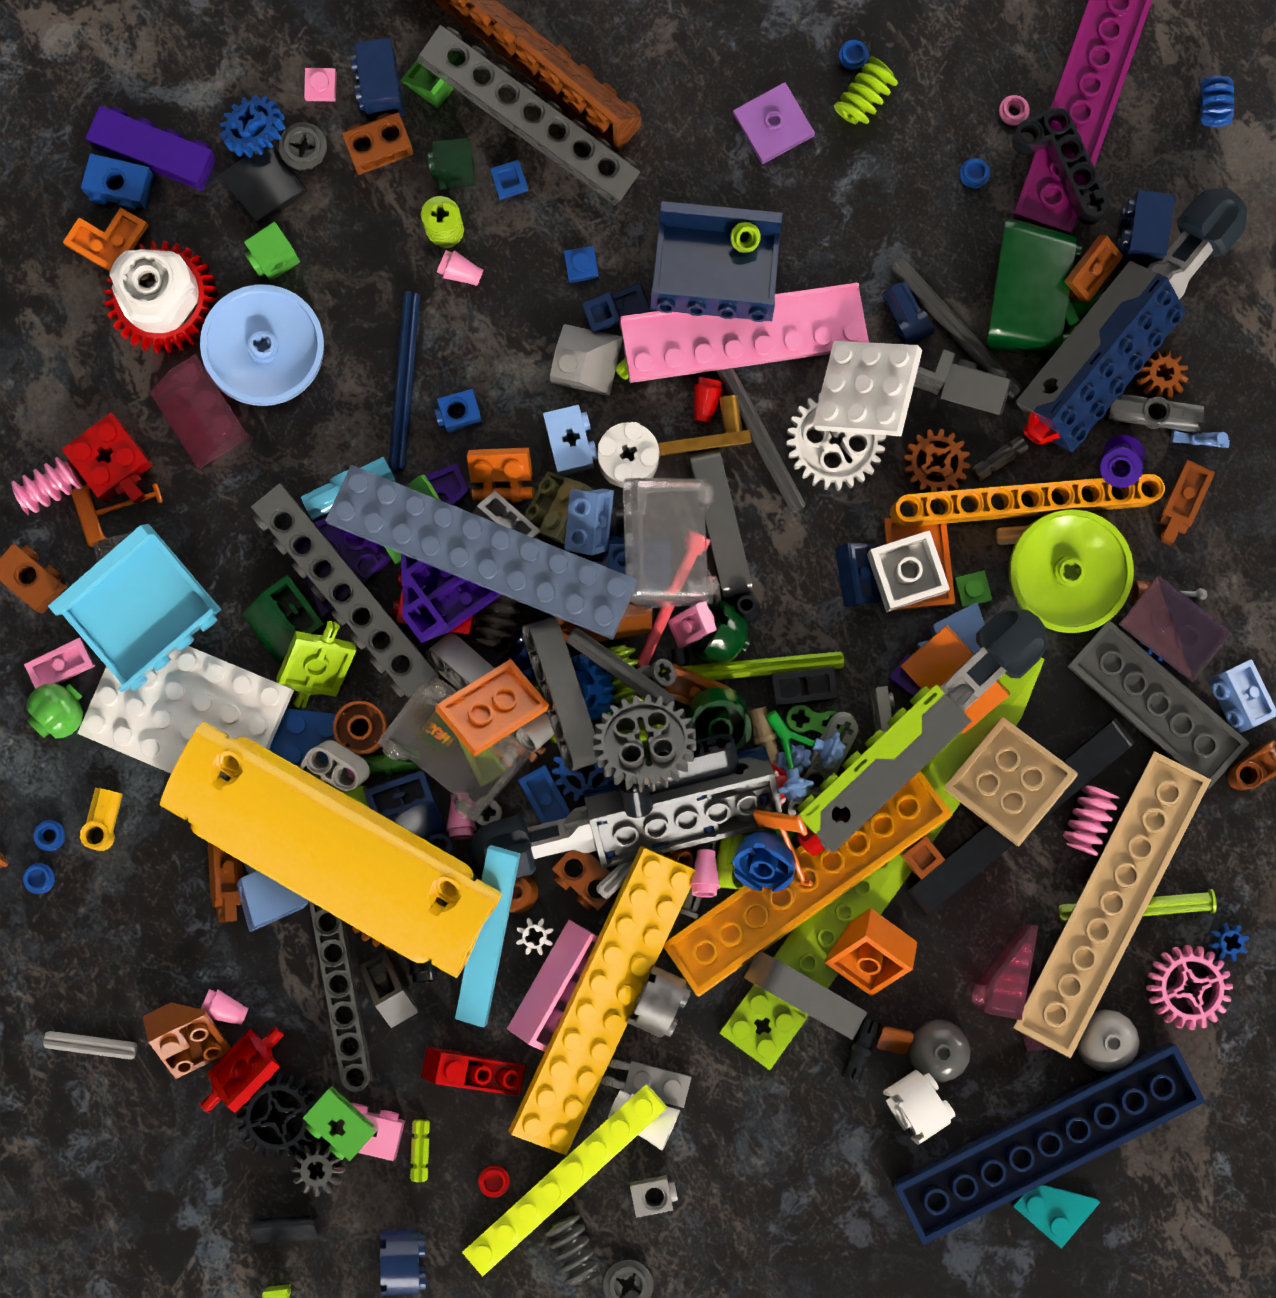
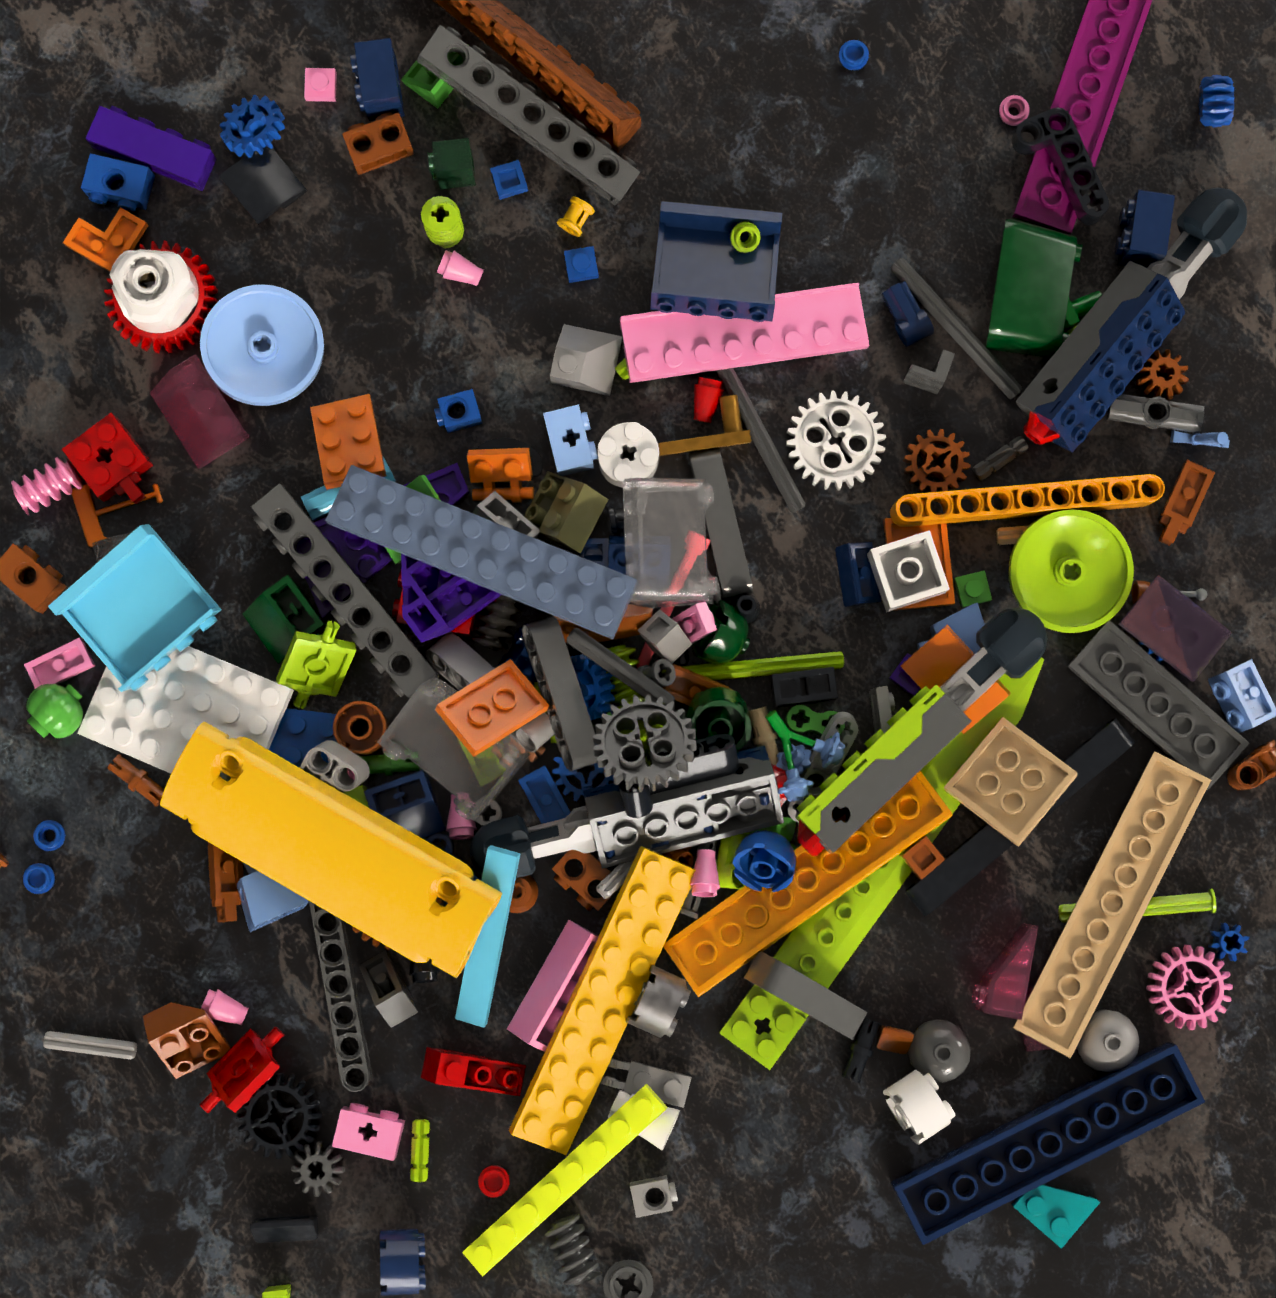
yellow piece [80,788,123,851] -> none
bright green brick [244,222,300,282] -> none
dark grey gear [279,122,327,171] -> none
bright green brick [303,1087,379,1161] -> none
dark blue axle [388,291,420,471] -> none
clear yellow tile [416,711,457,755] -> none
white gear [516,918,554,955] -> none
medium blue bracket [564,489,614,555] -> none
dark blue slope [582,283,652,333] -> none
medium lavender plate [733,82,815,165] -> none
orange piece [753,810,813,886] -> none
white plate [813,341,922,436] -> none
orange slope [825,908,917,996] -> none
lime piece [834,56,898,124] -> none
dark grey brick [940,359,1012,415] -> none
blue plate [959,158,990,189] -> none
bright pink piece [1063,785,1119,856] -> none
dark orange panel [1064,235,1123,302] -> none
dark purple hose [1099,434,1146,488] -> none
none -> dark orange pin [107,754,165,807]
none -> orange plate [310,394,386,490]
none -> yellow bush [557,196,595,237]
none -> light grey brick [637,609,692,663]

